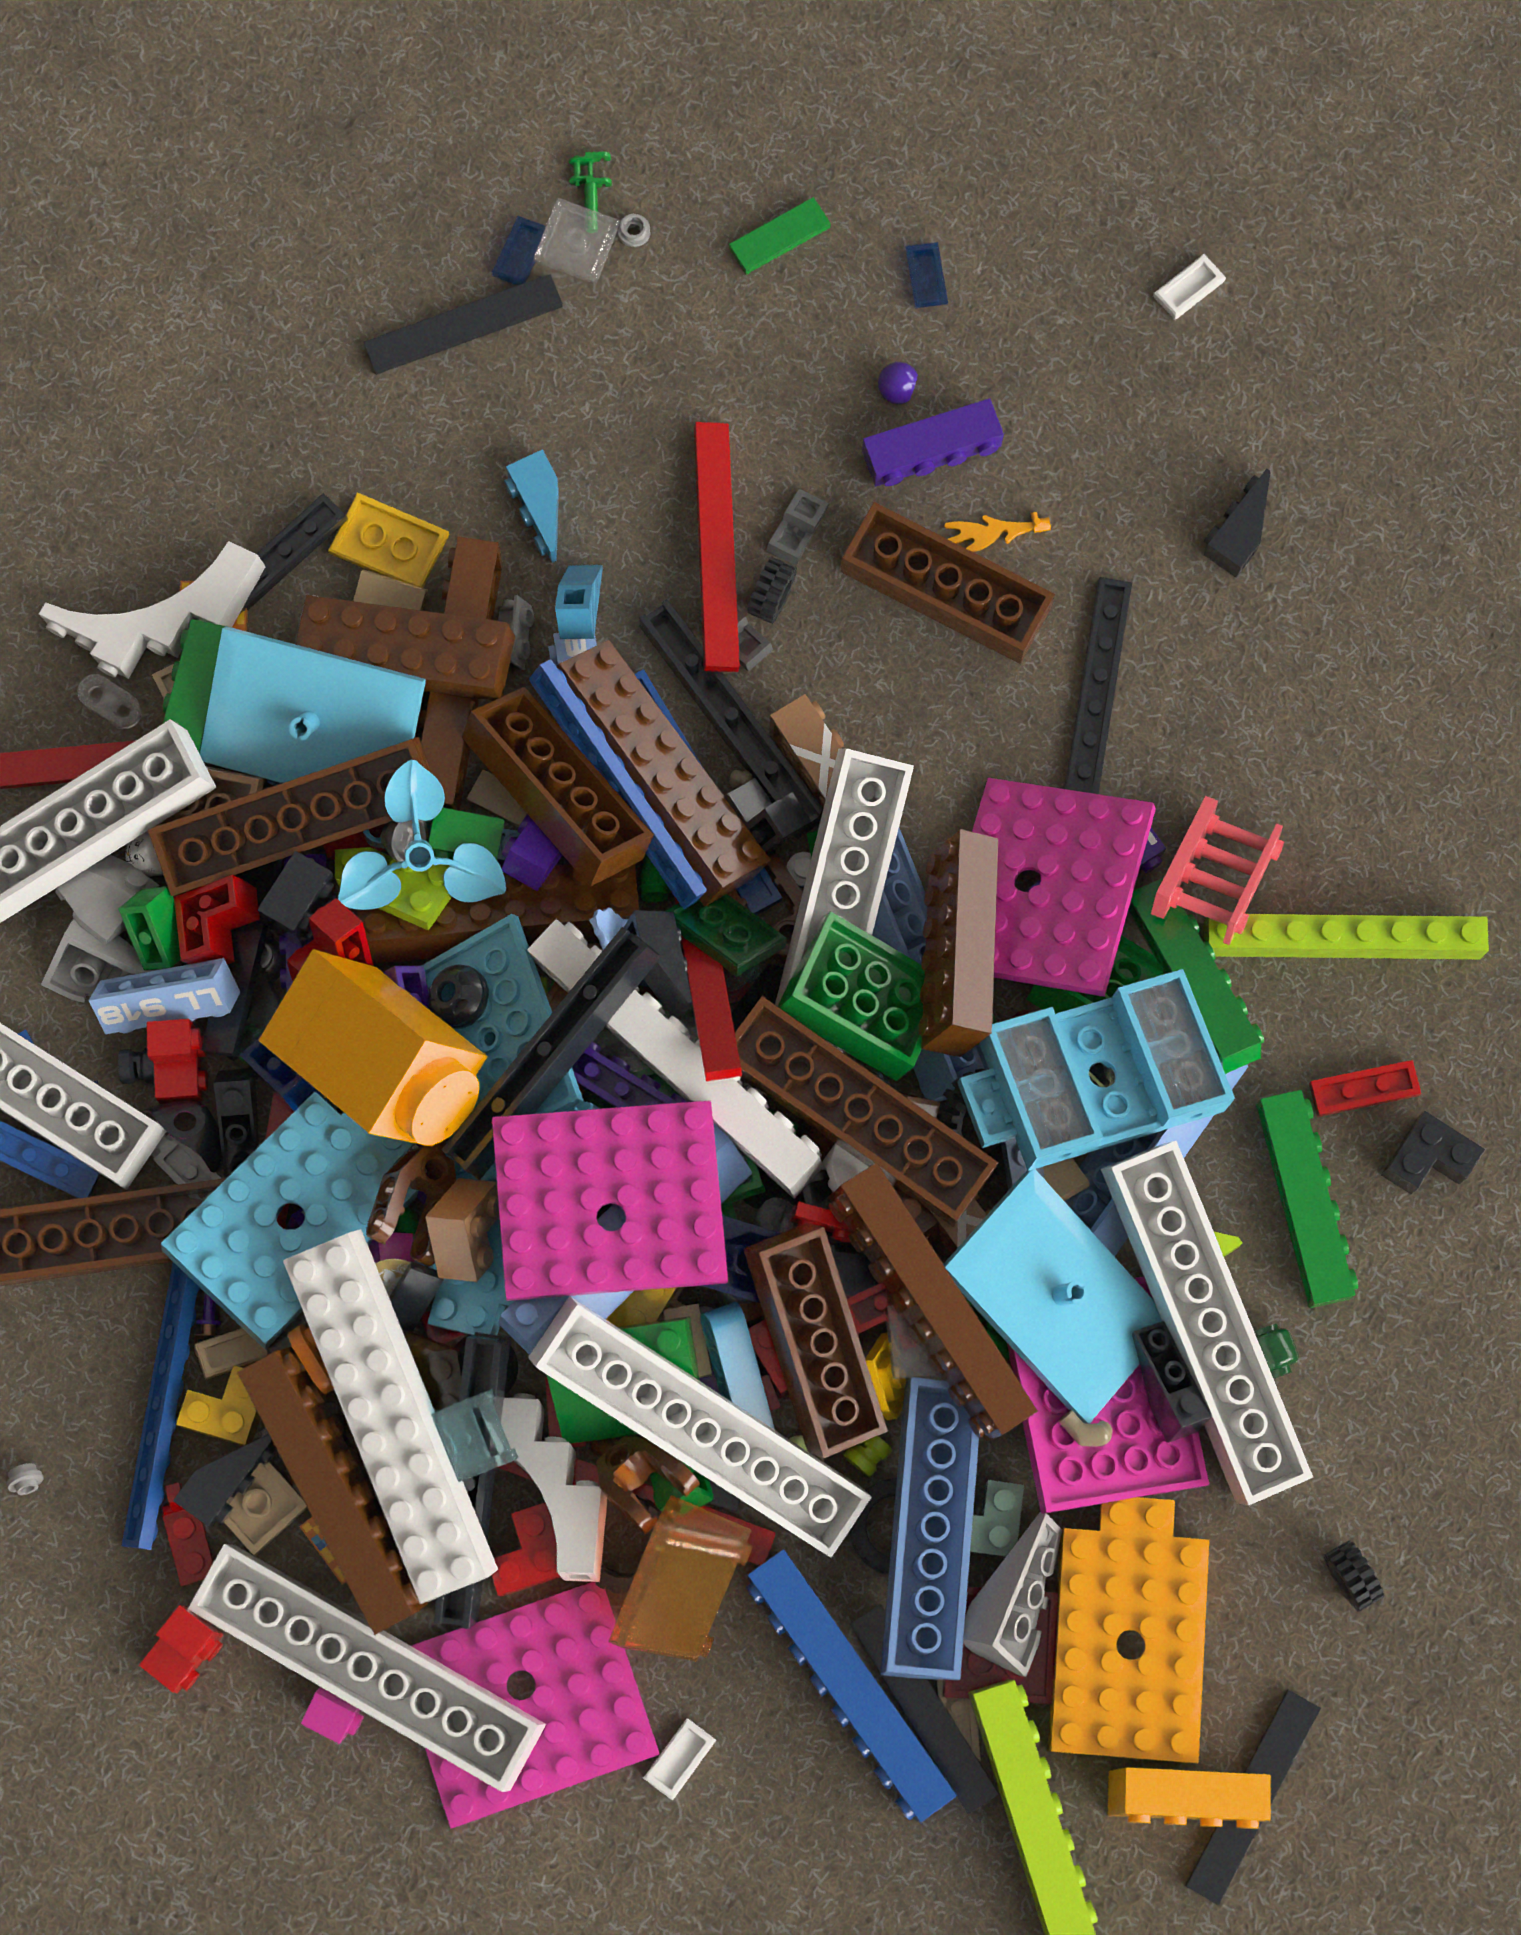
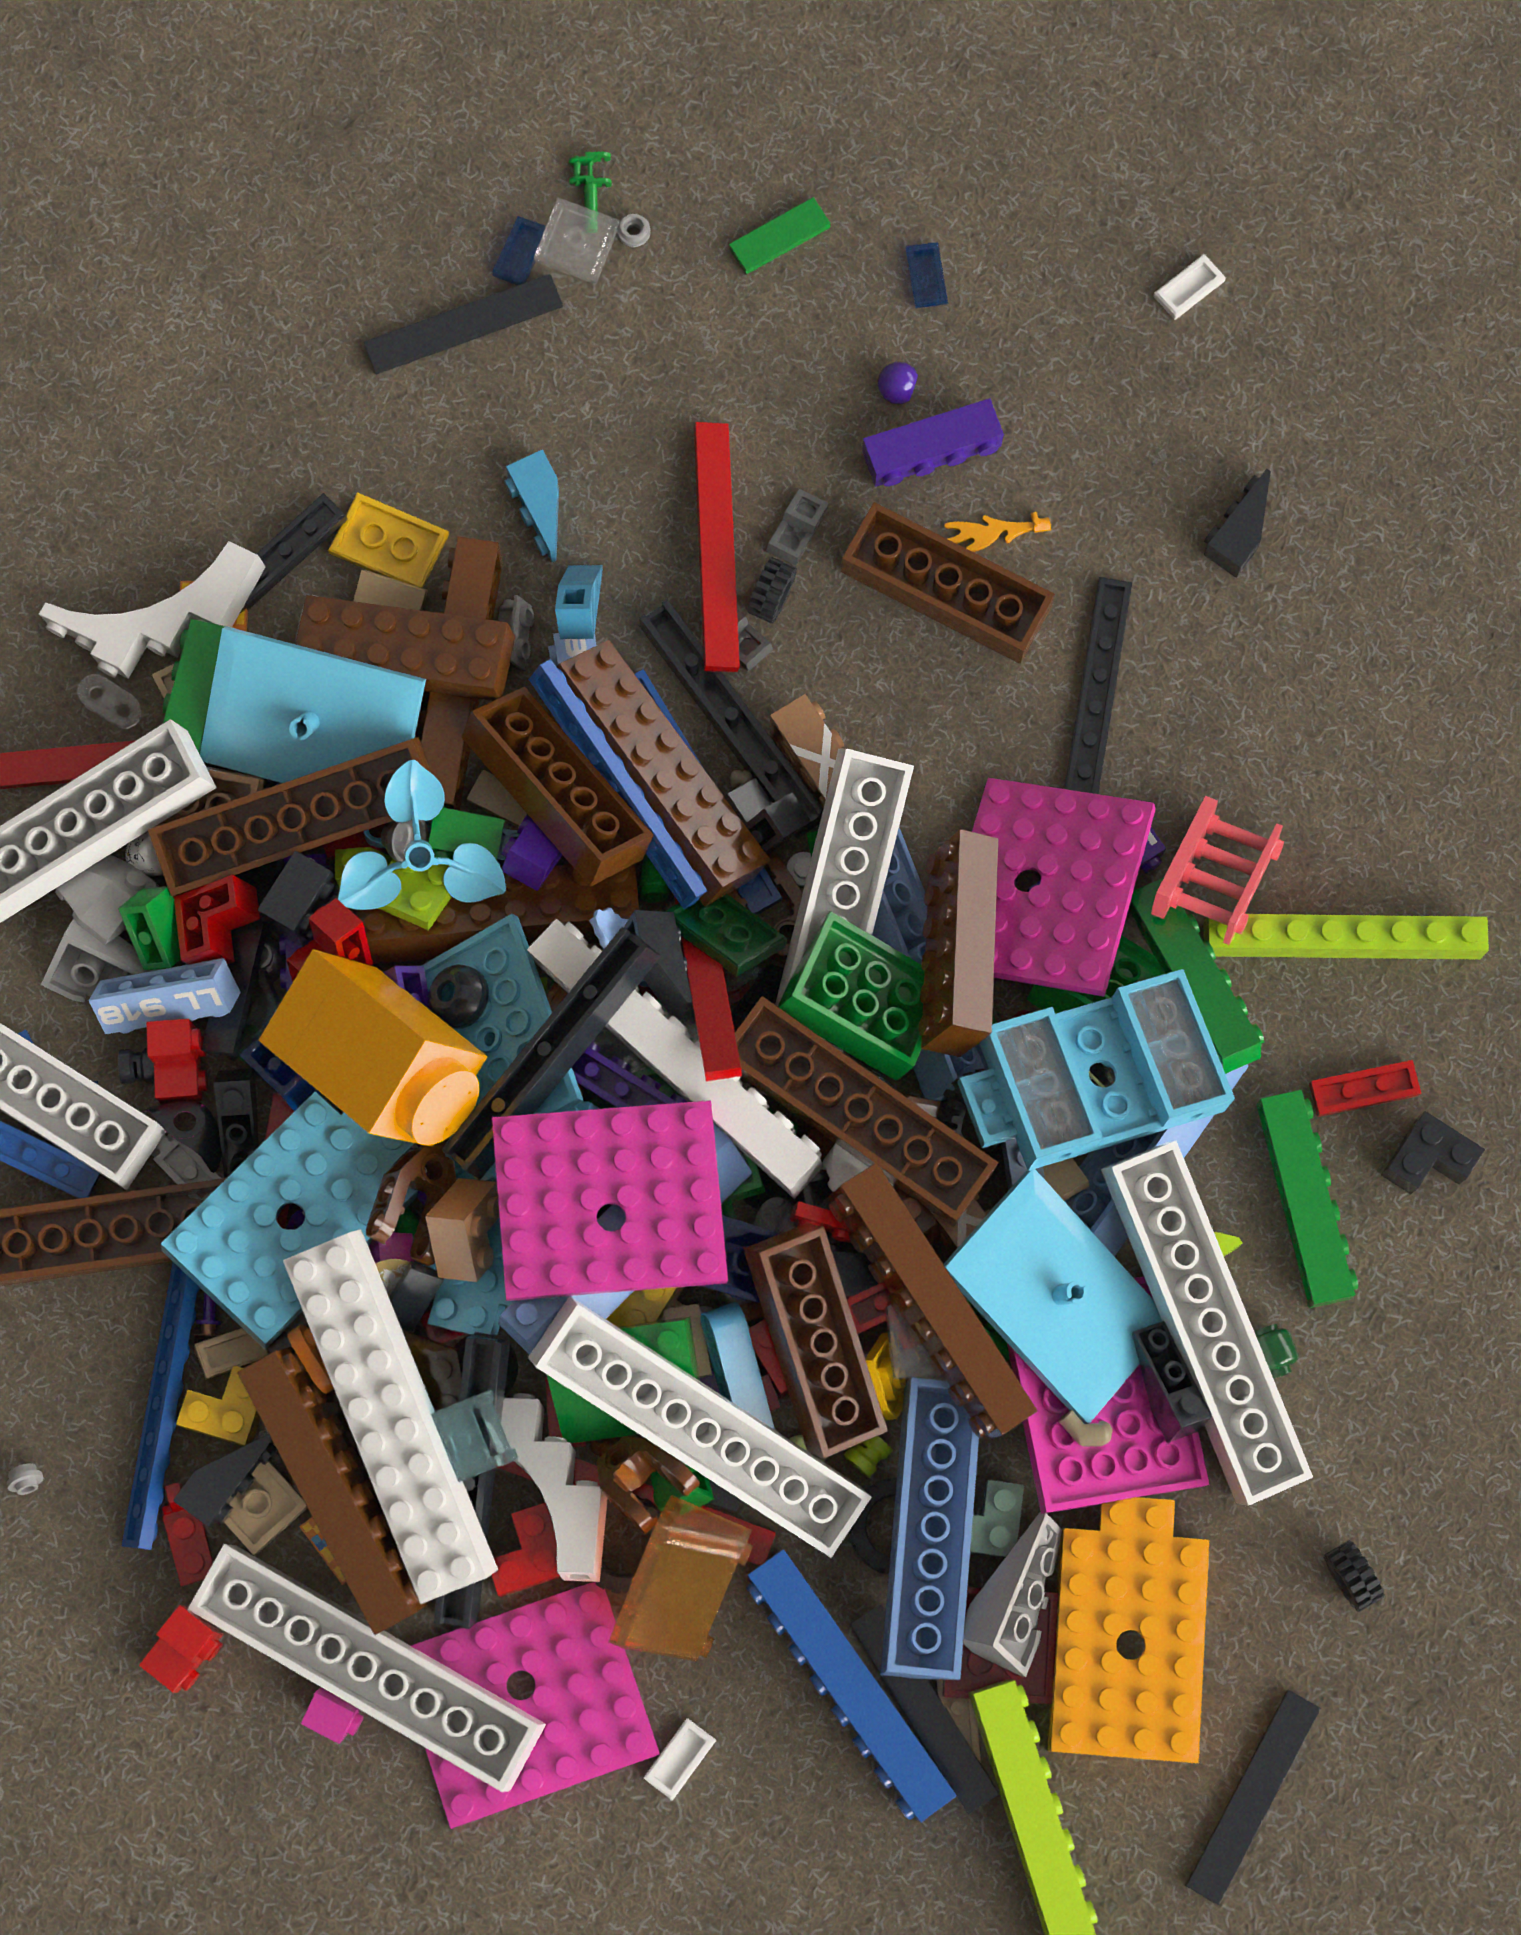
light orange wedge [1108,1768,1271,1829] -> none

